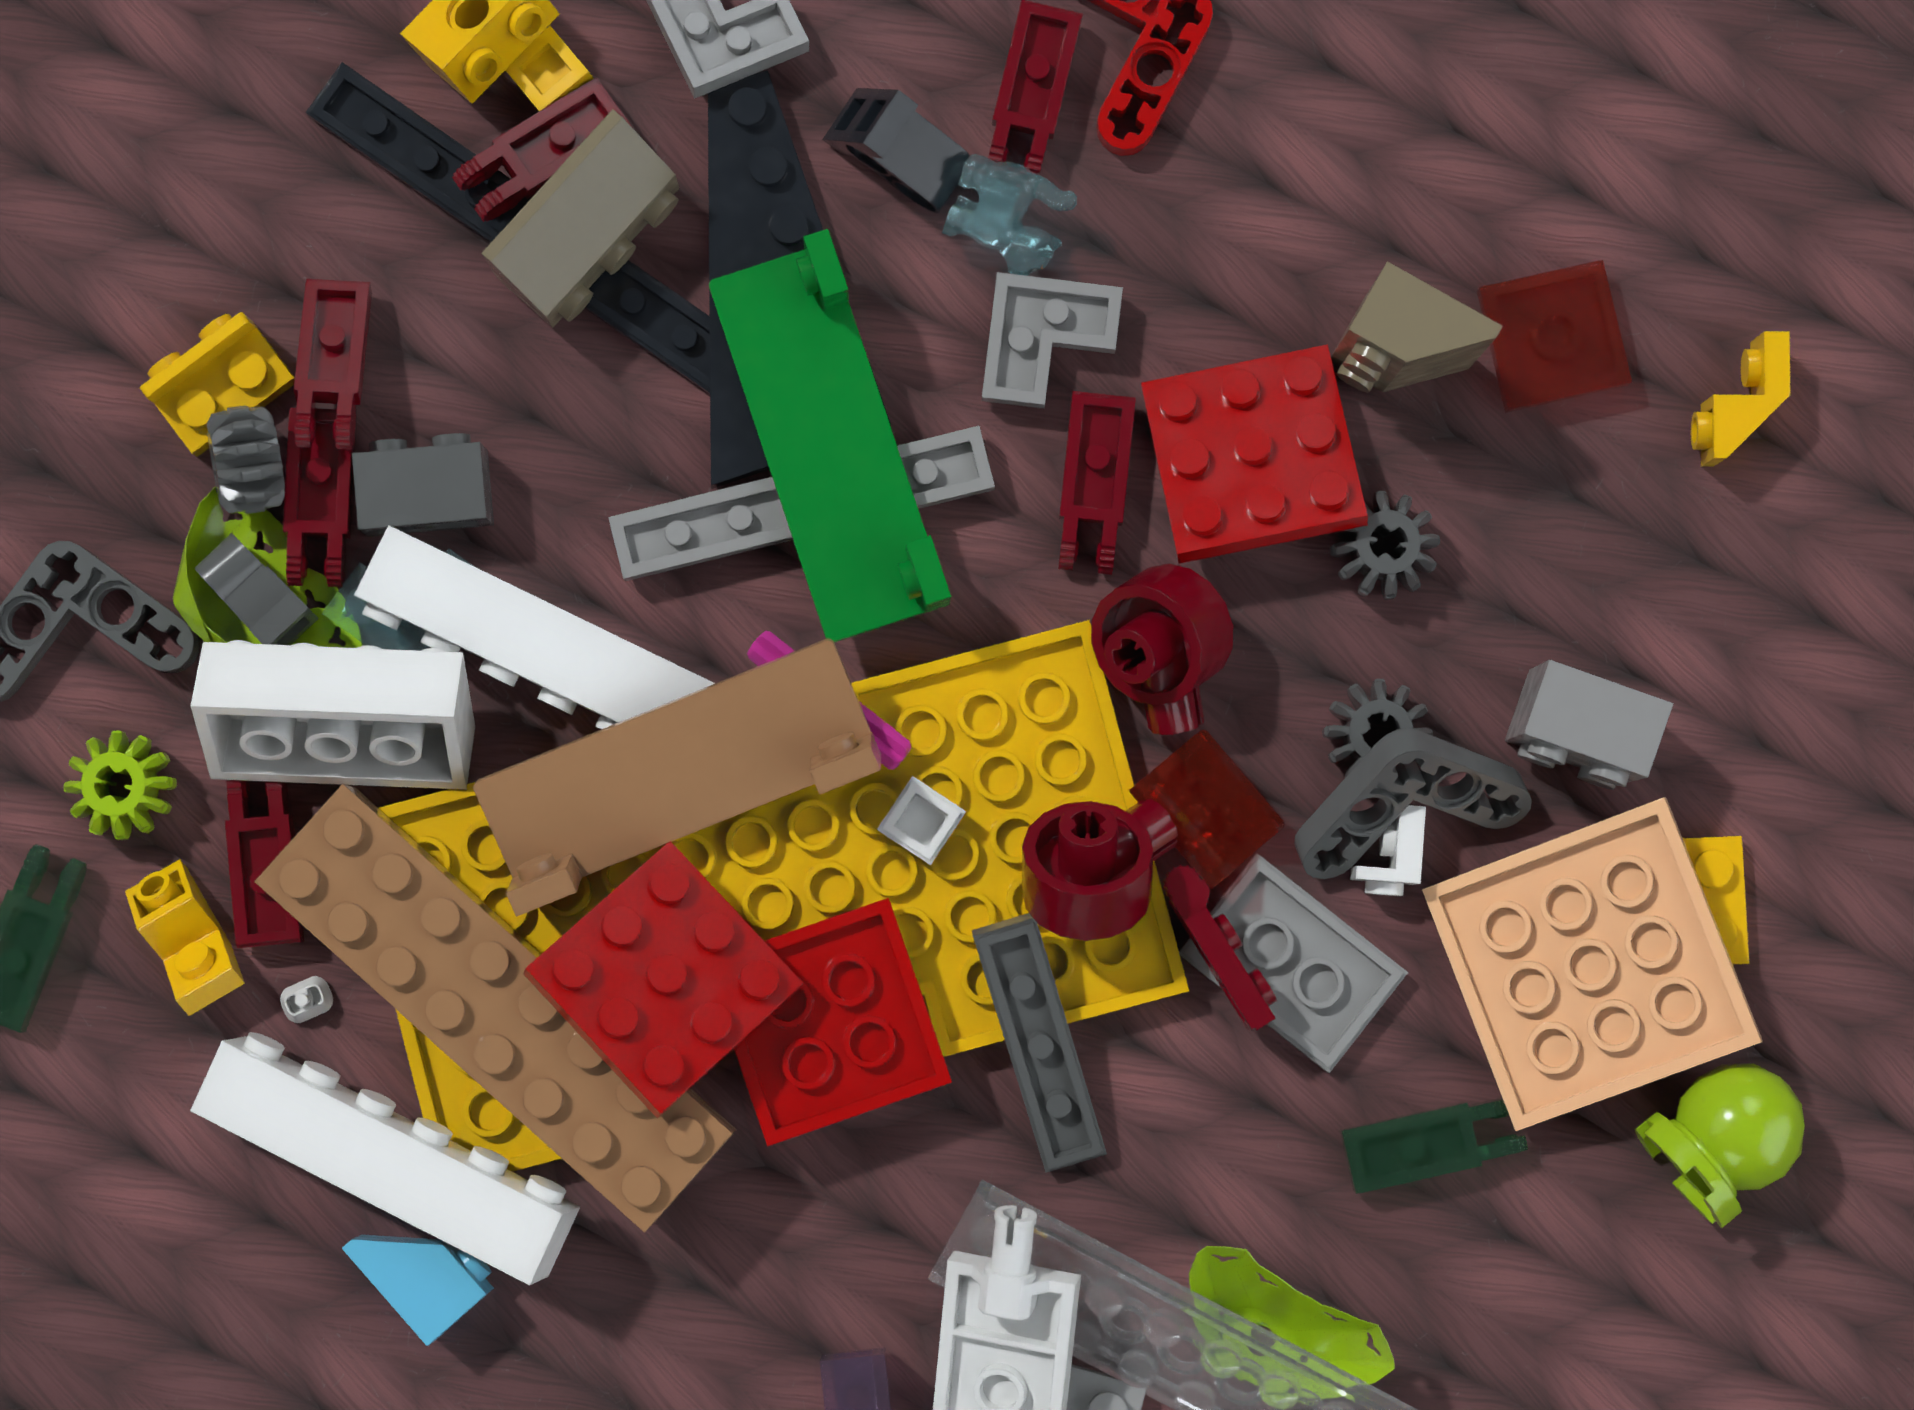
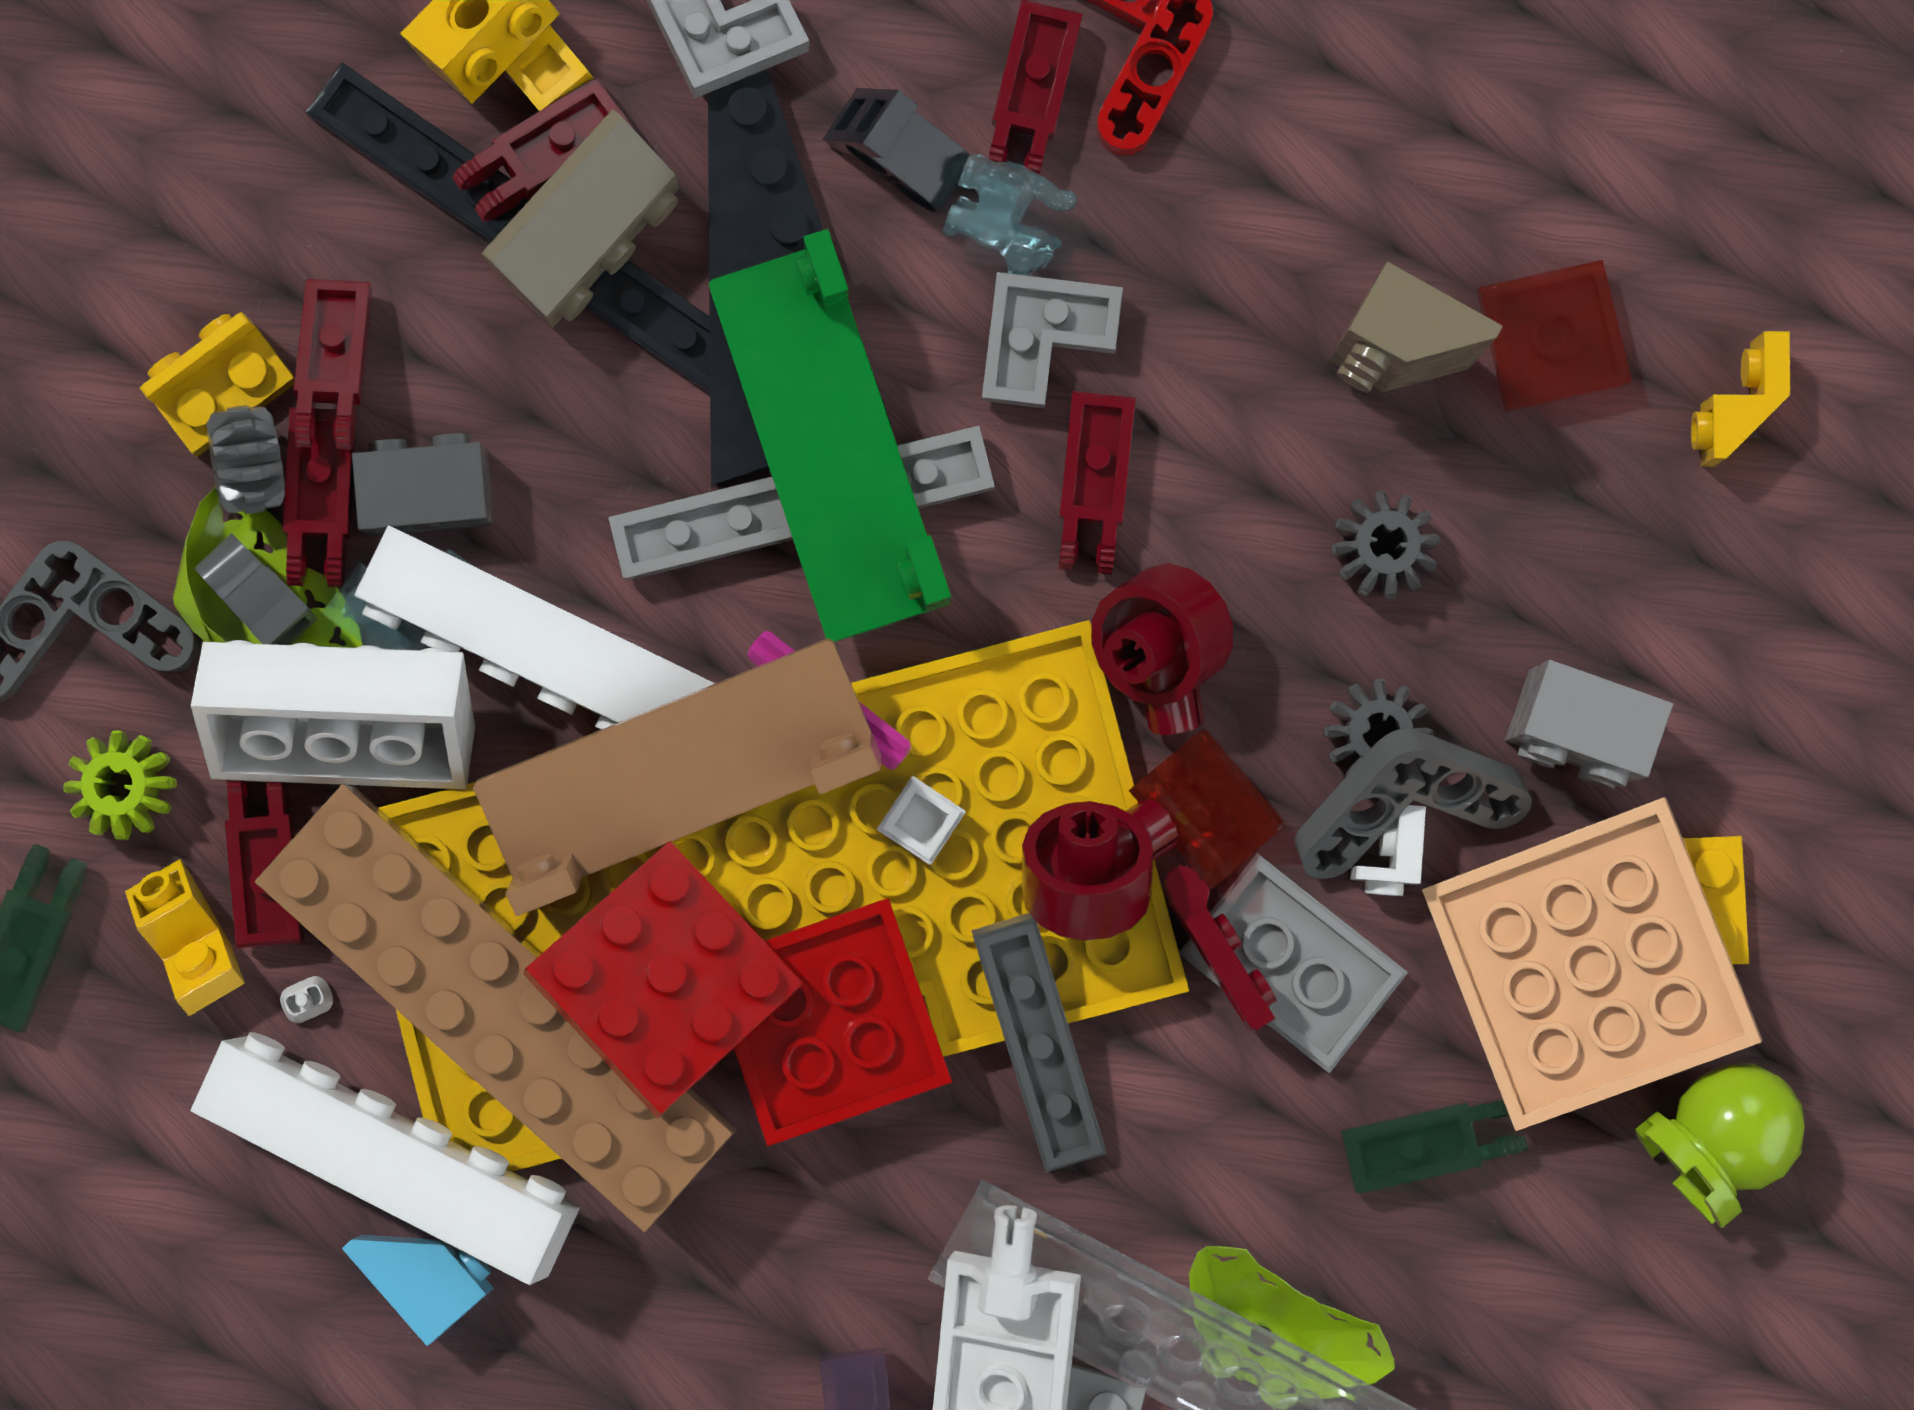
red plate [1141,344,1368,564] -> none

